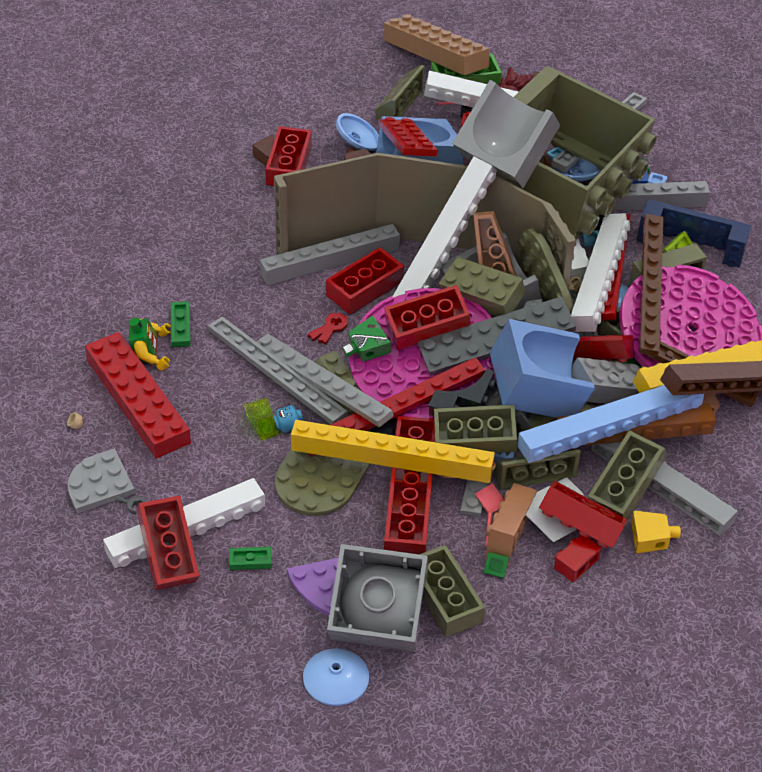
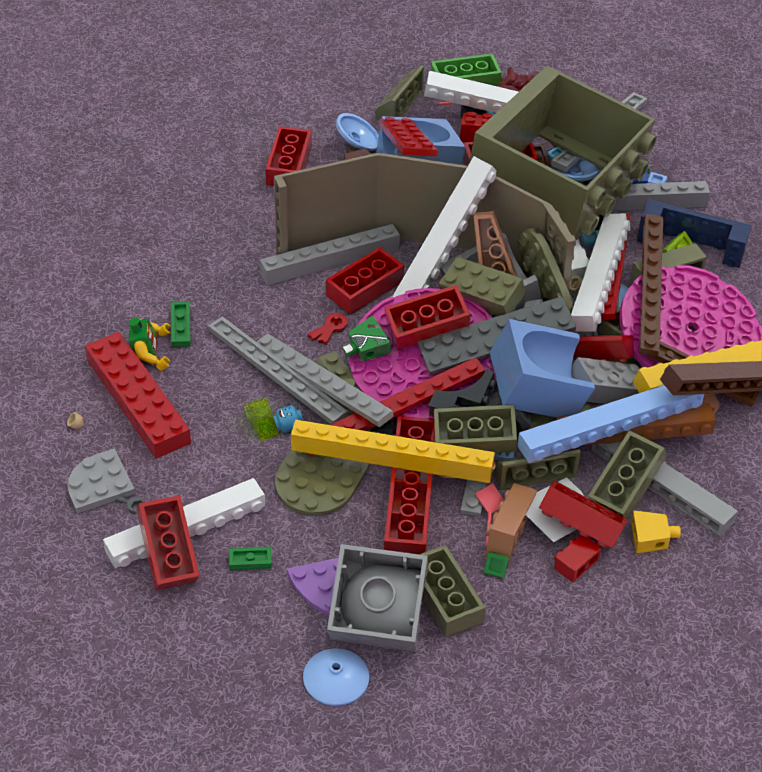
reddish brown slope [252,135,274,166] -> none
medium nougat brick [384,14,489,75] -> none
light grey piece [452,80,560,188] -> none

